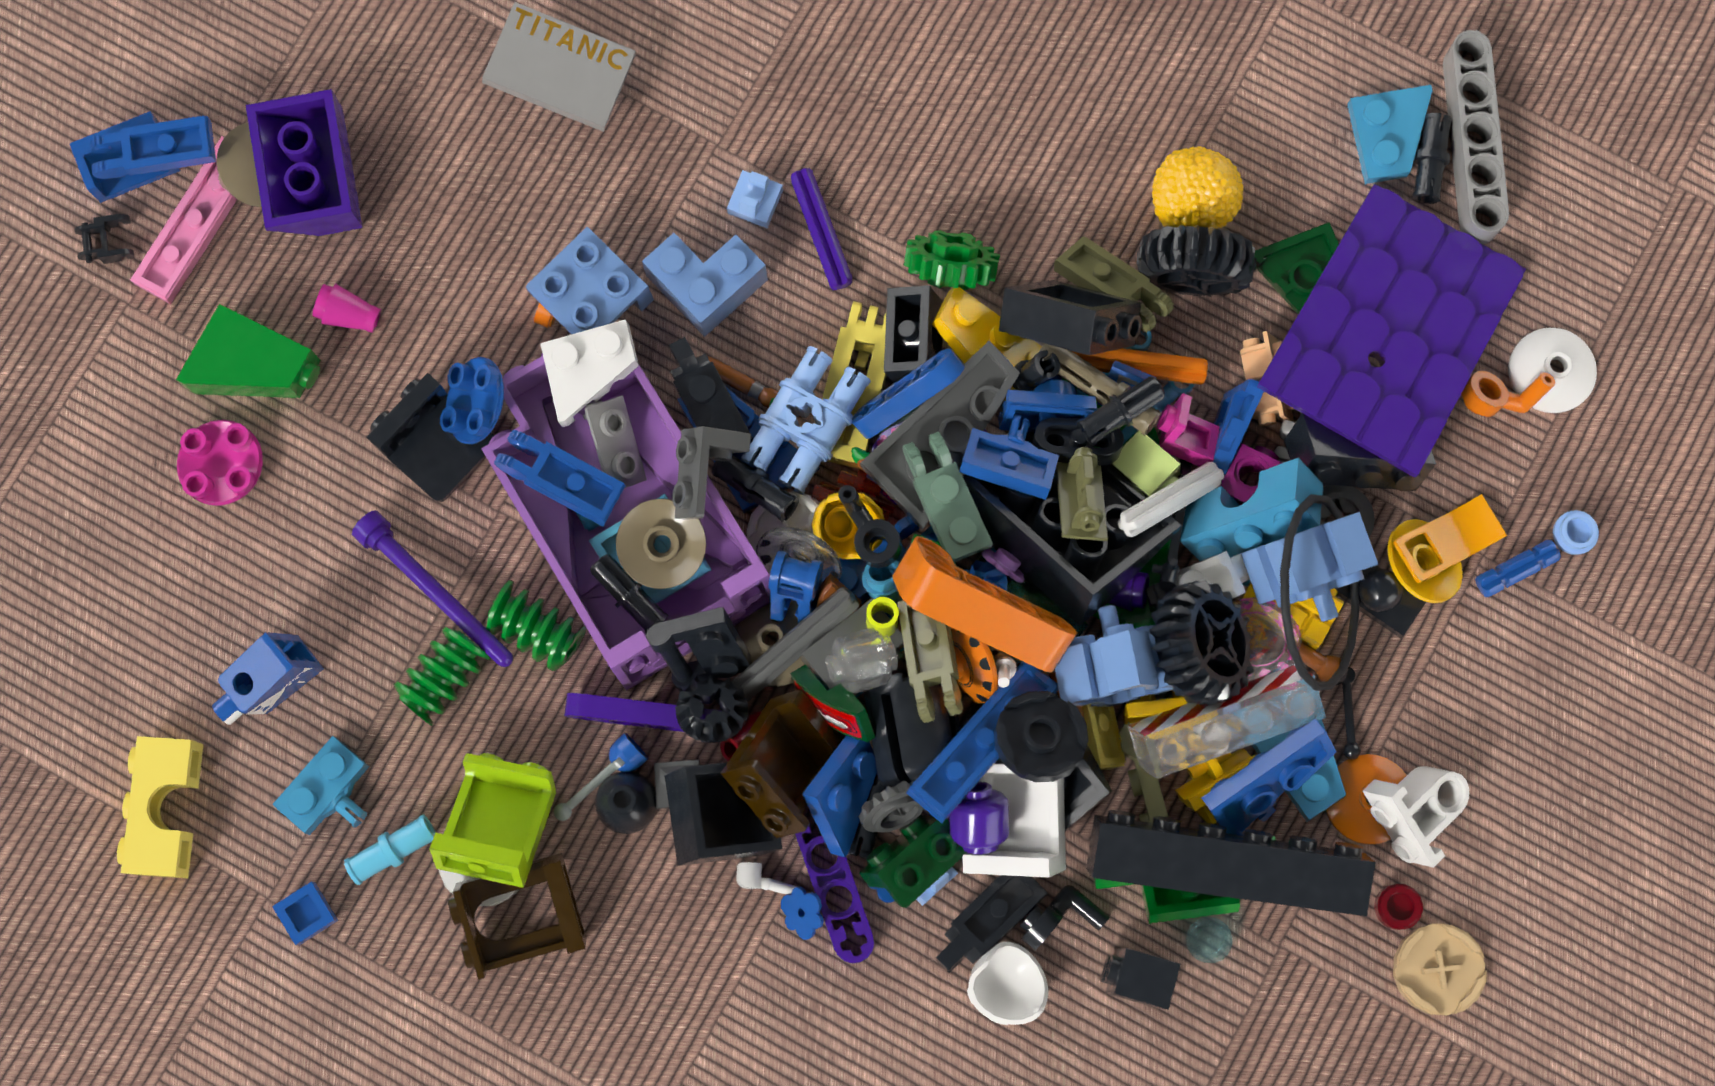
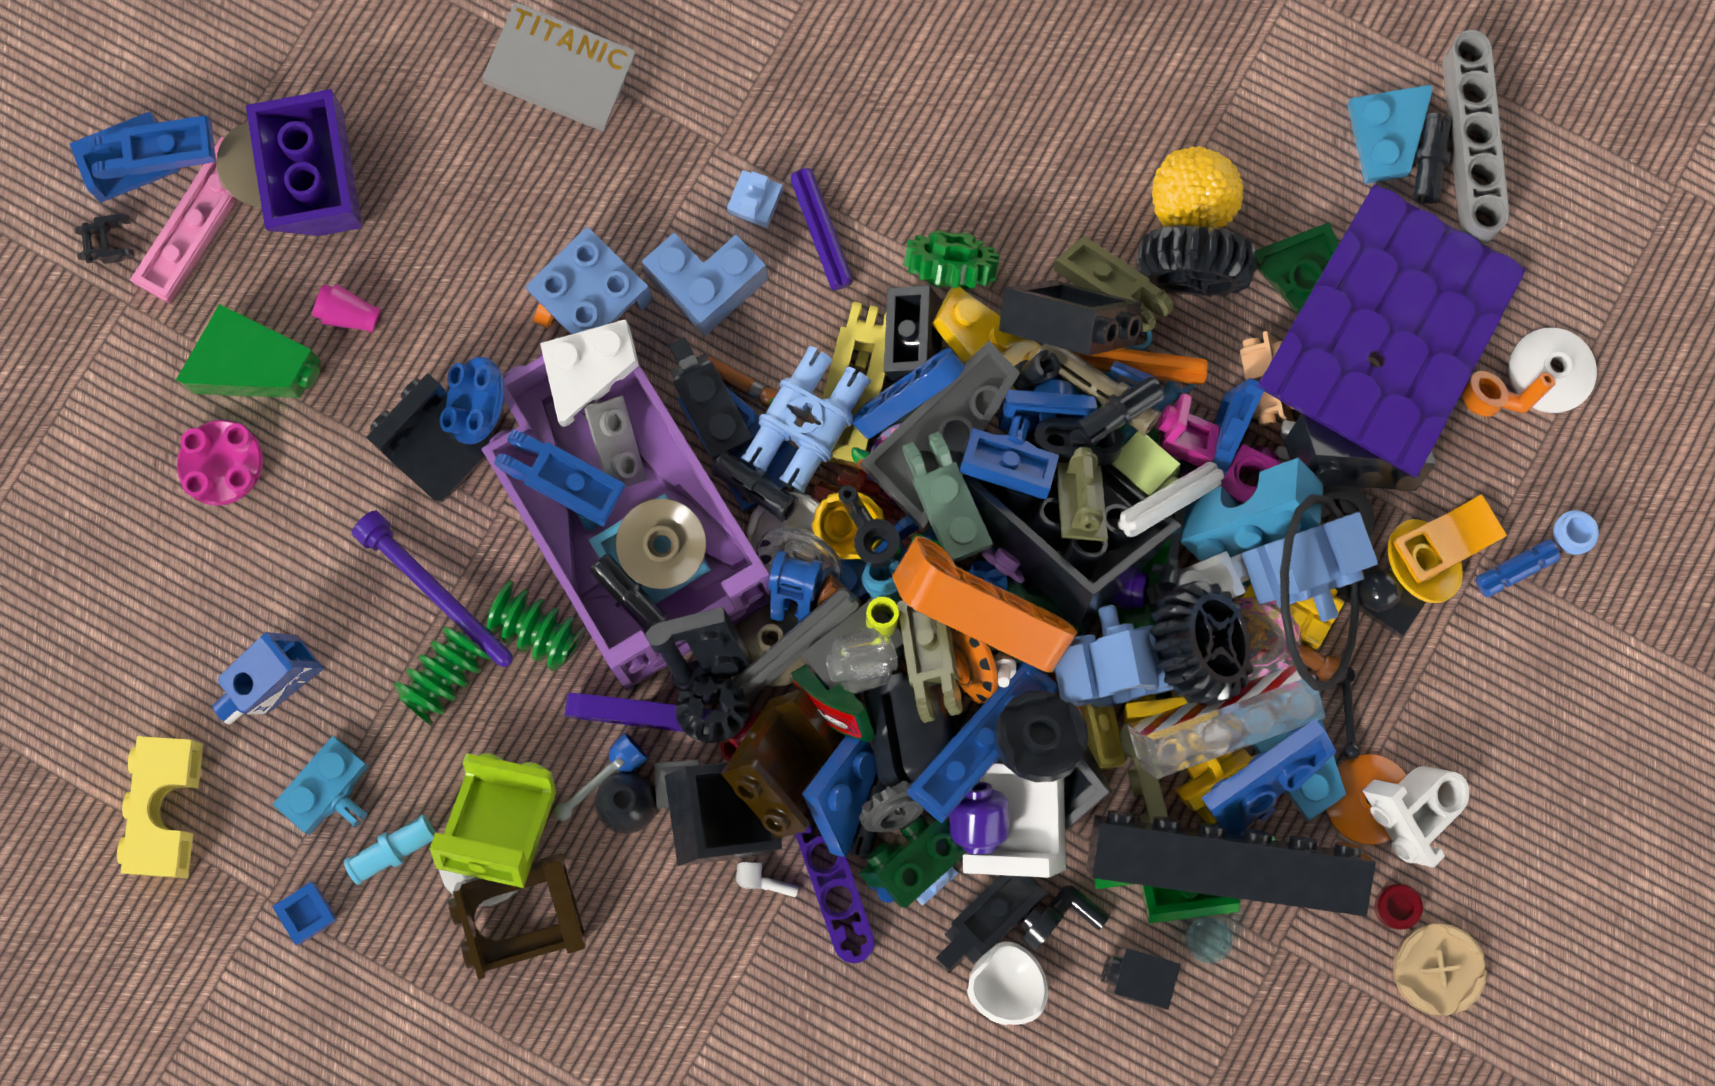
dark grey bracket [672,426,751,520] -> none
blue plant [781,886,824,940] -> none

